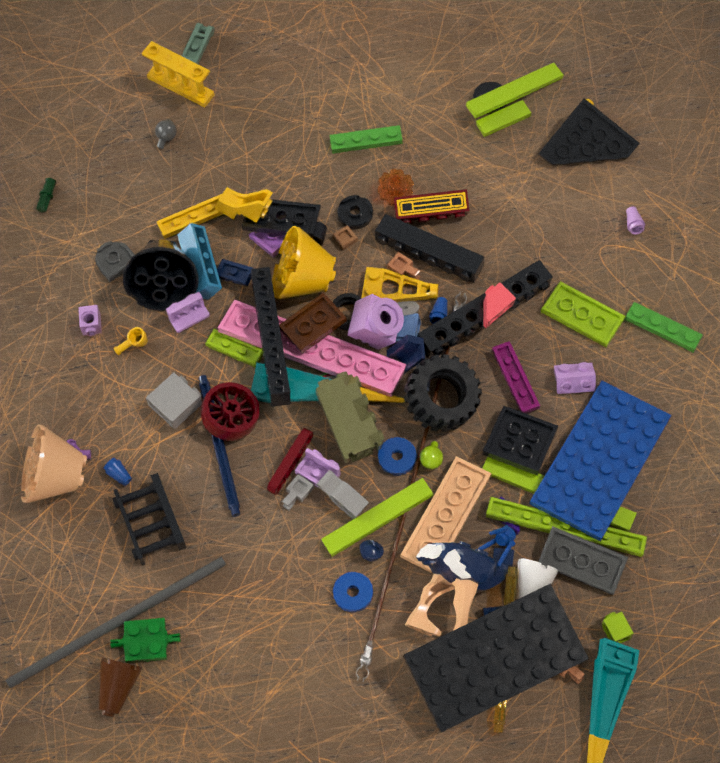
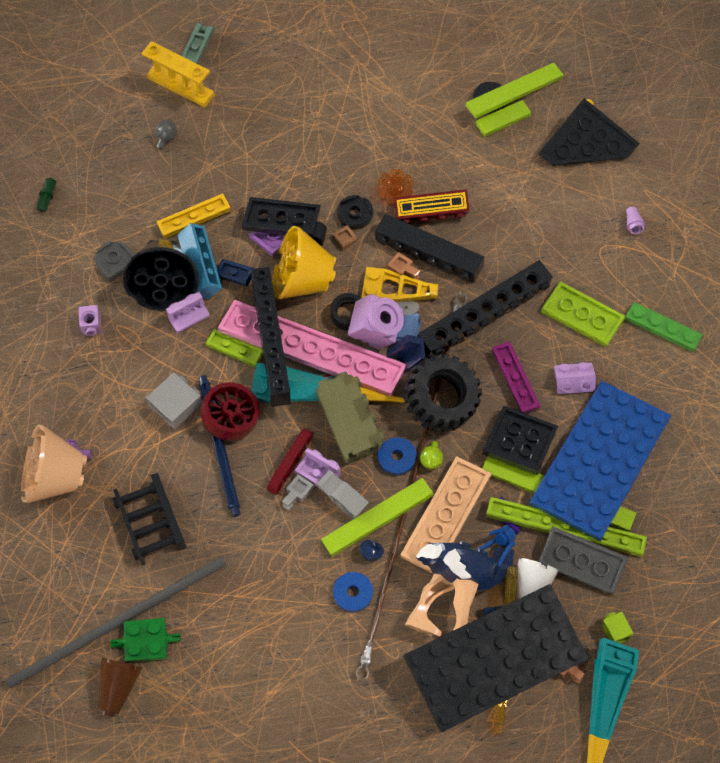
blue cone [104,458,132,486] -> none
yellow bar [113,327,148,355] -> none
yellow arch [215,187,273,223] -> none
reddish brown plate [279,293,347,354] -> none
bright green plate [330,125,403,154] -> none
blue cone [429,297,448,324] -> none
coral slope [483,283,516,328] -> none

